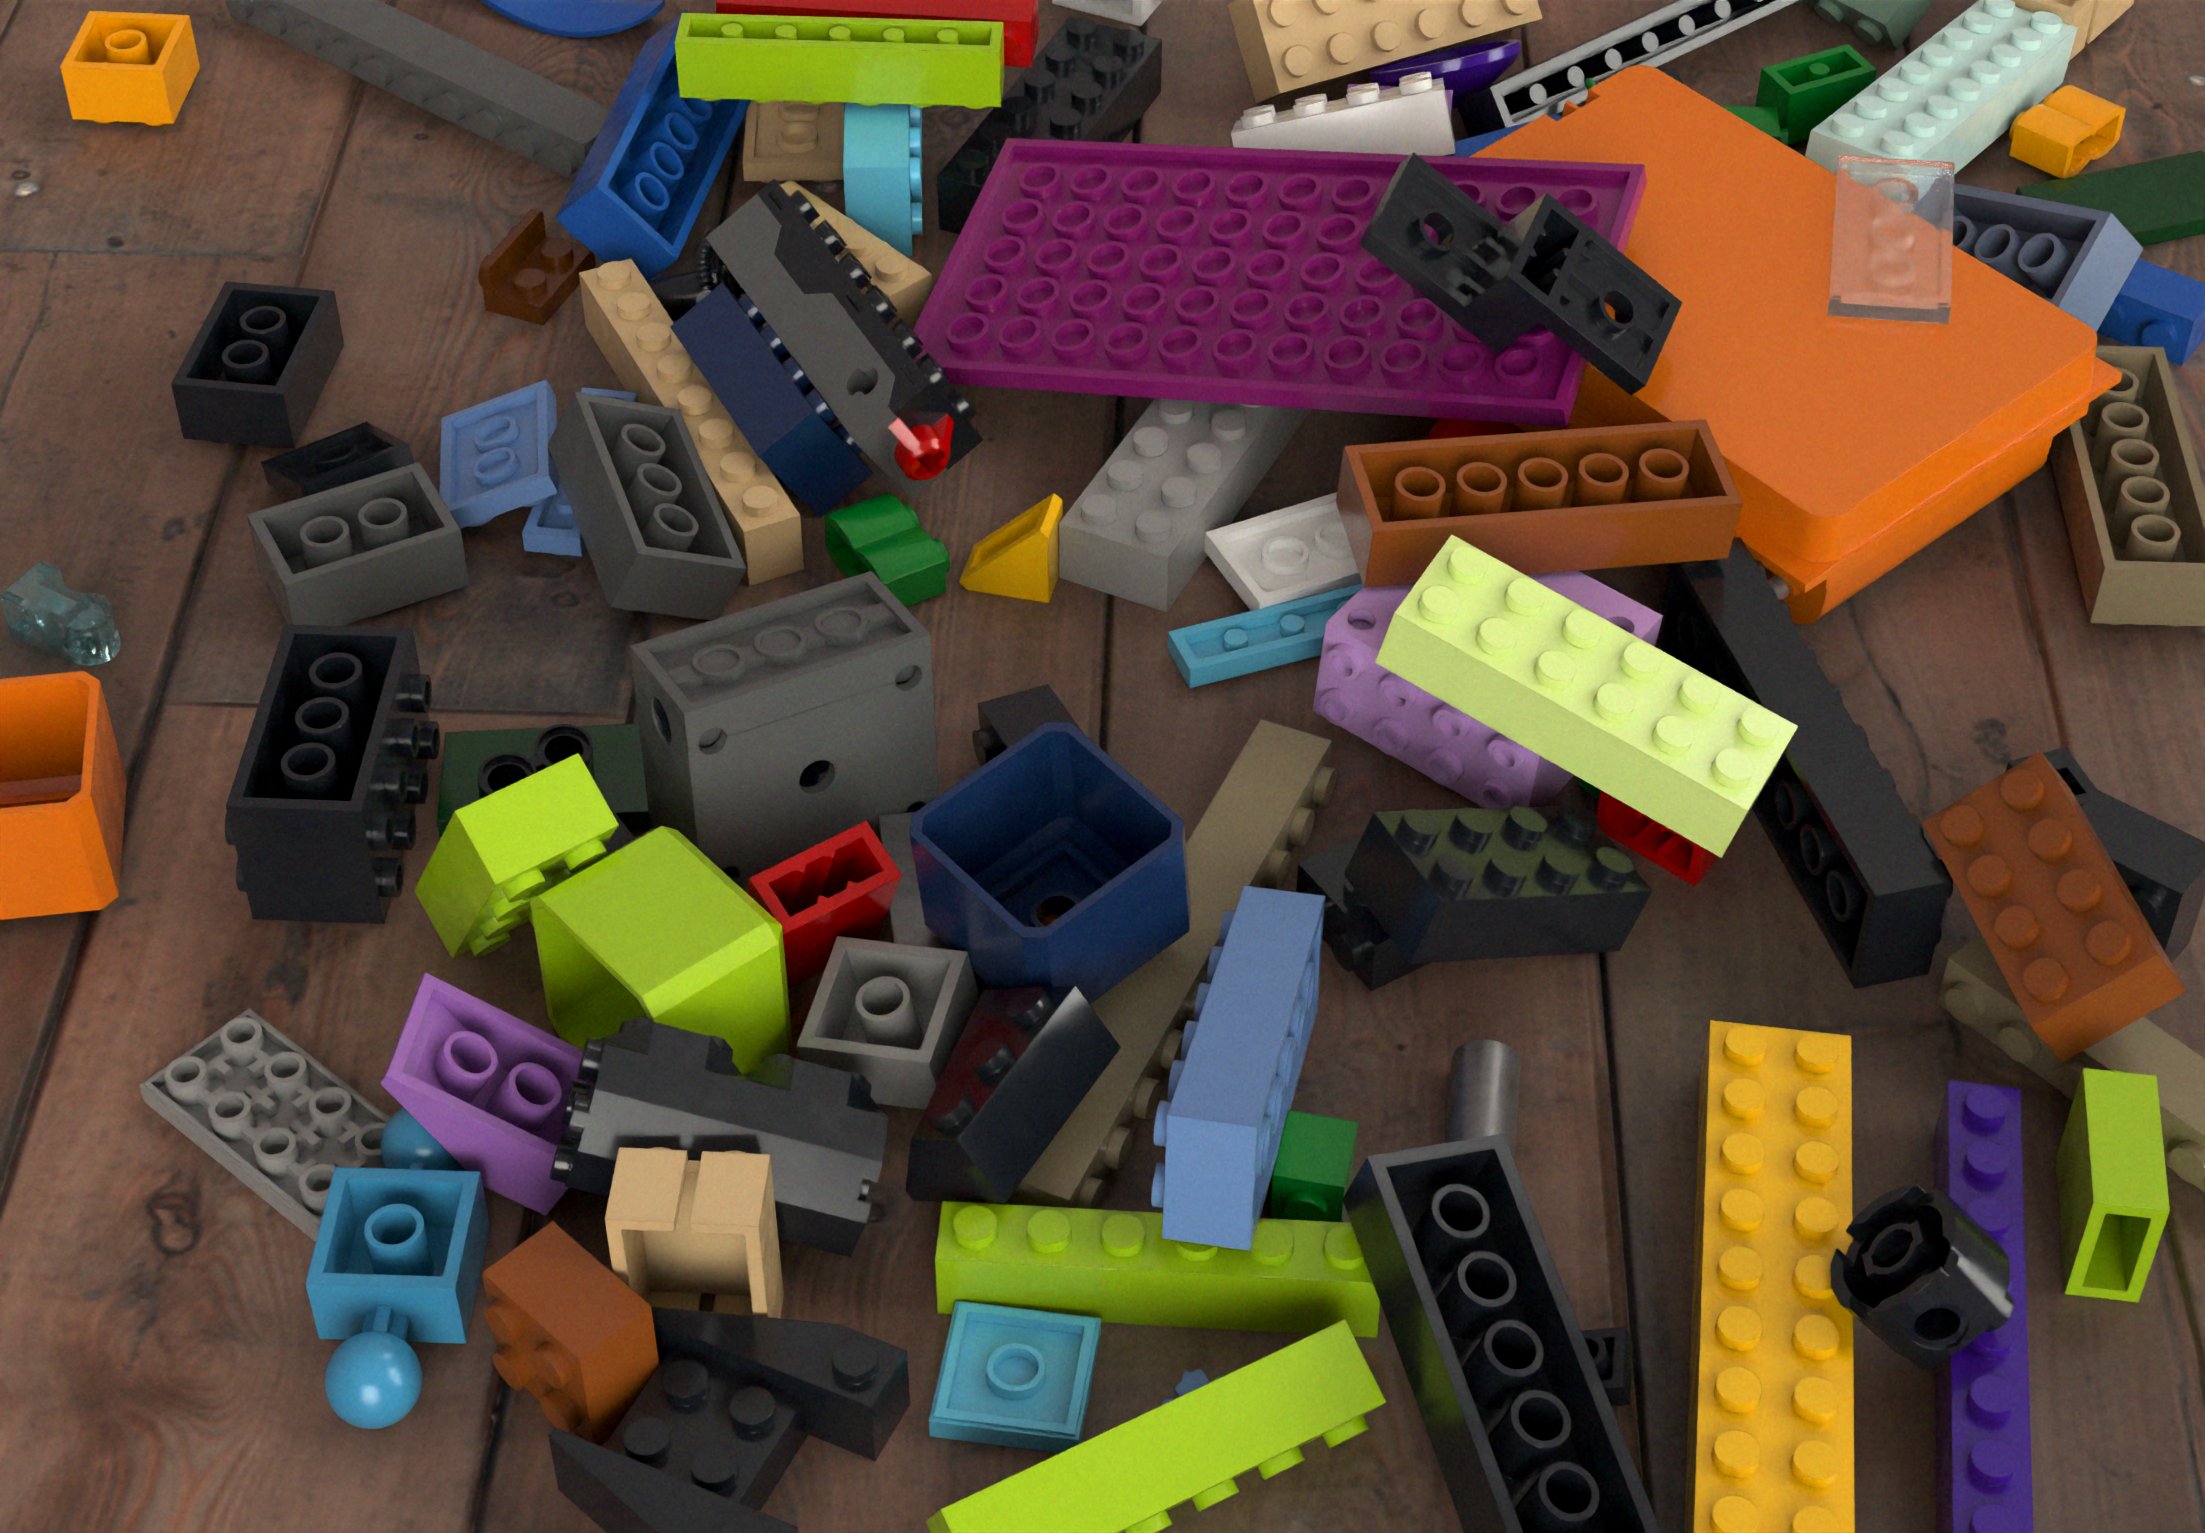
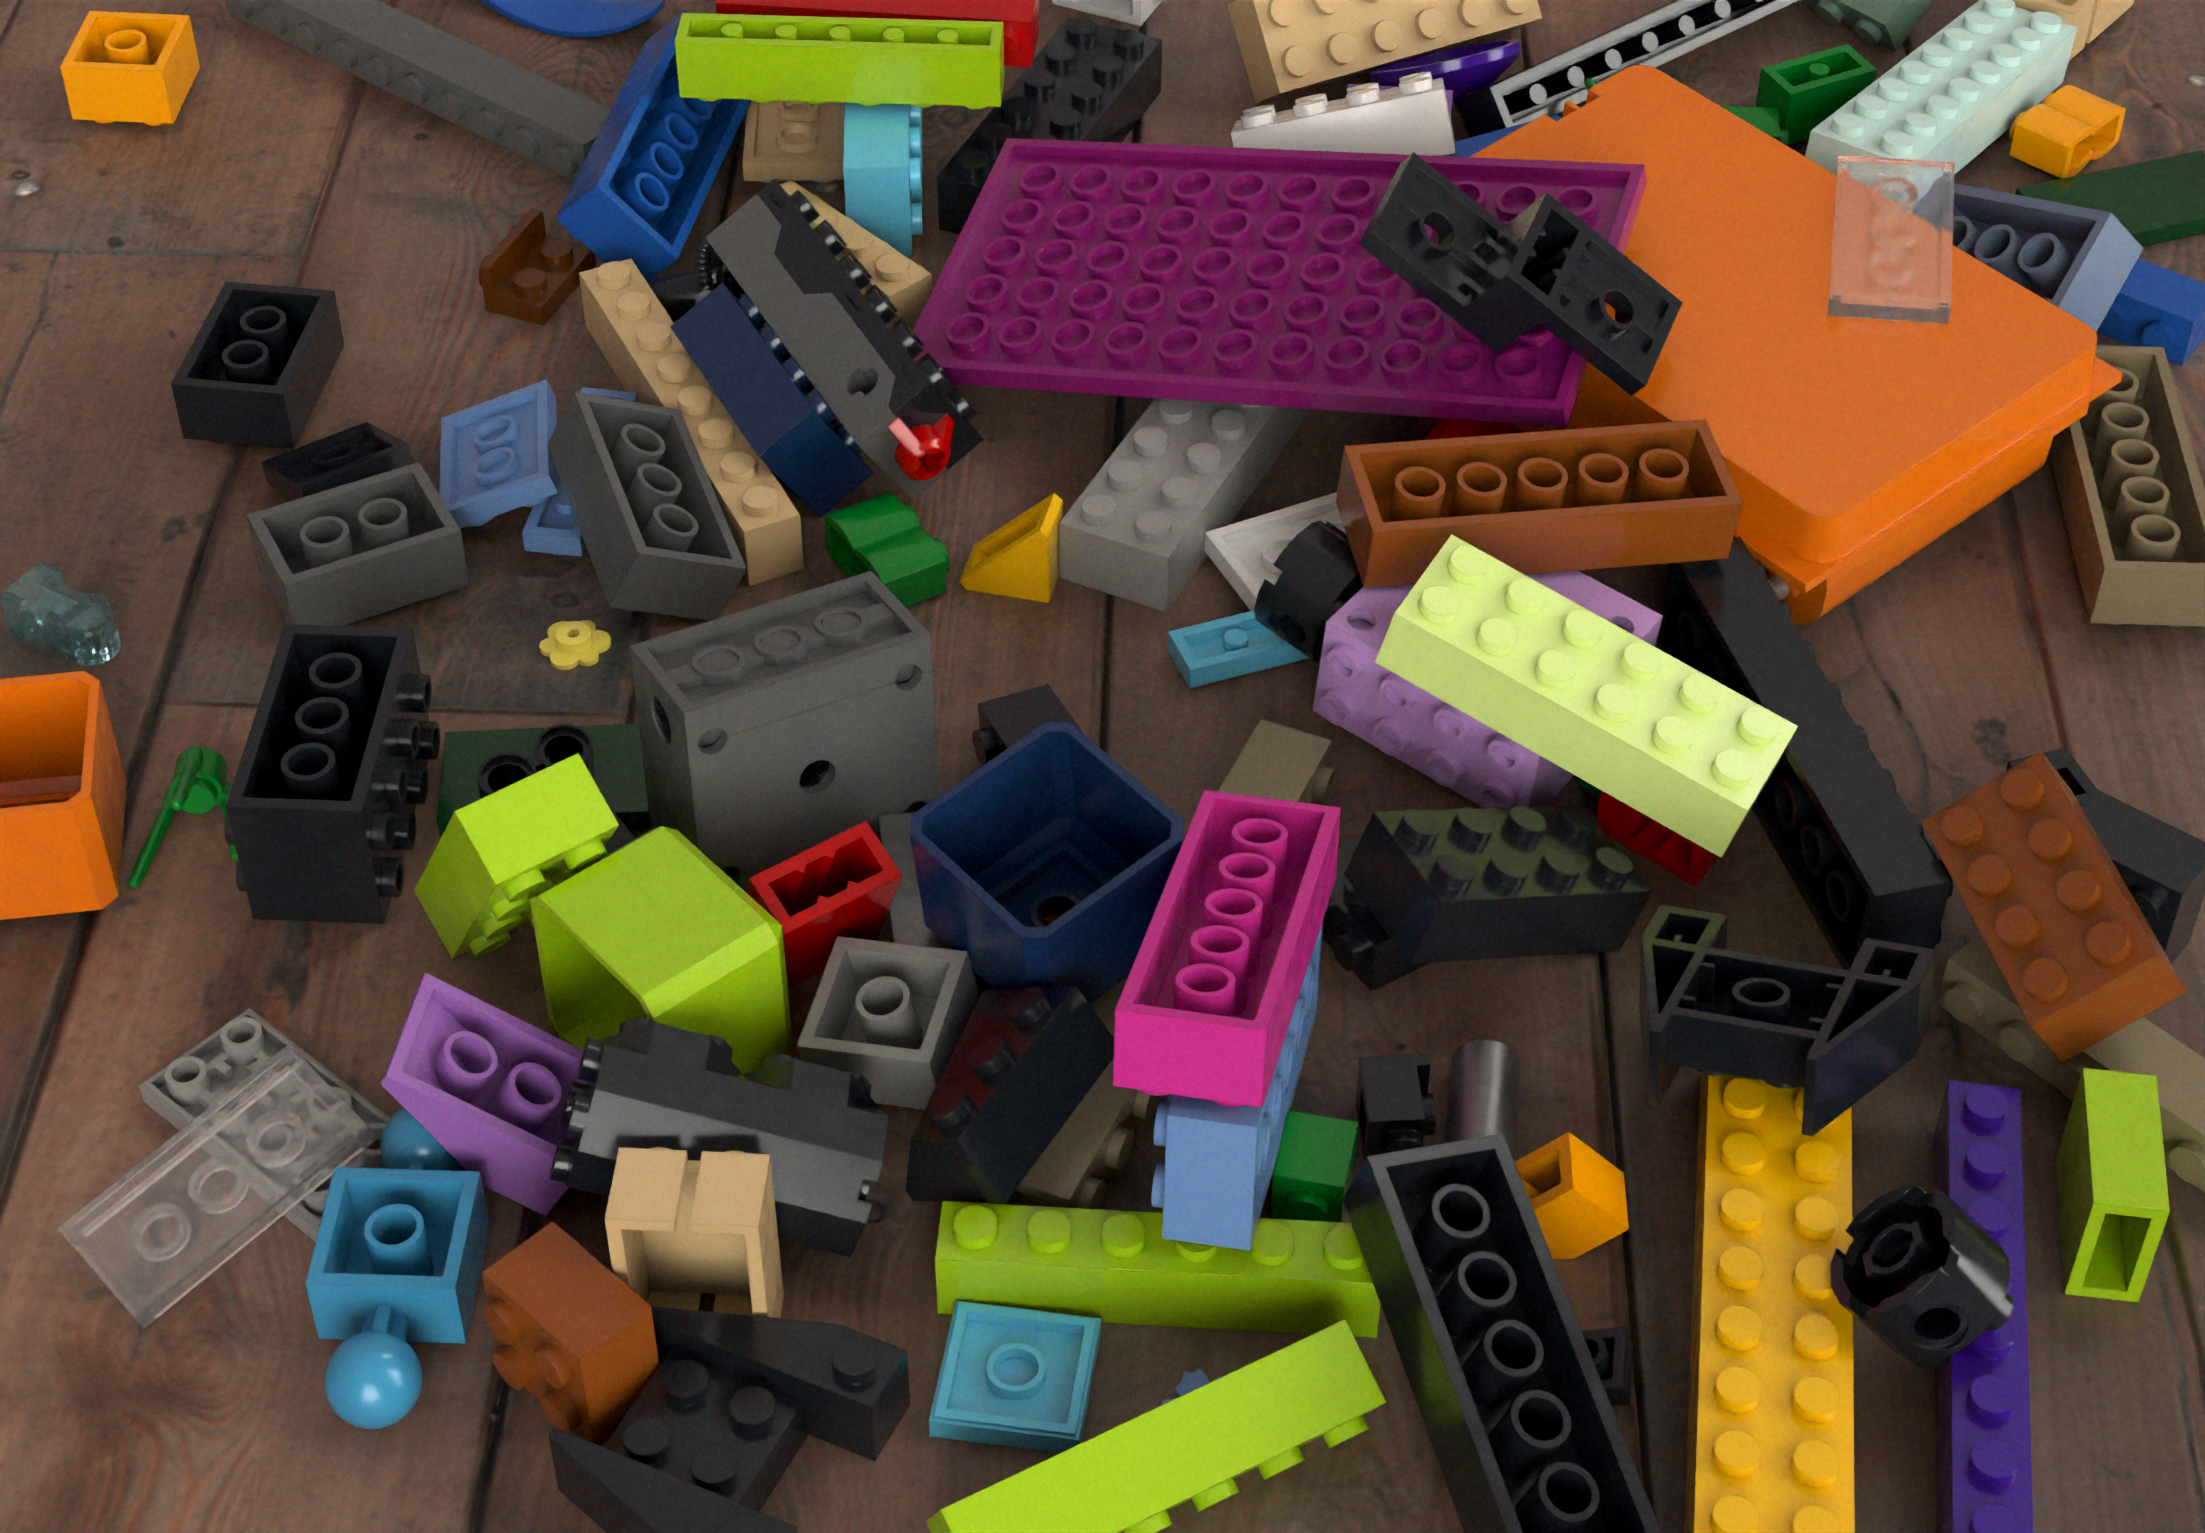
none -> clear tile [57,1044,376,1329]
none -> green plant [128,746,238,888]
none -> light yellow plant [539,620,611,670]
none -> dark pink brick [1113,790,1341,1107]
none -> black brick [1254,520,1363,664]
none -> black brick [1355,1054,1436,1161]
none -> light orange slope [1515,1132,1629,1260]
none -> black wedge [1639,905,1936,1136]

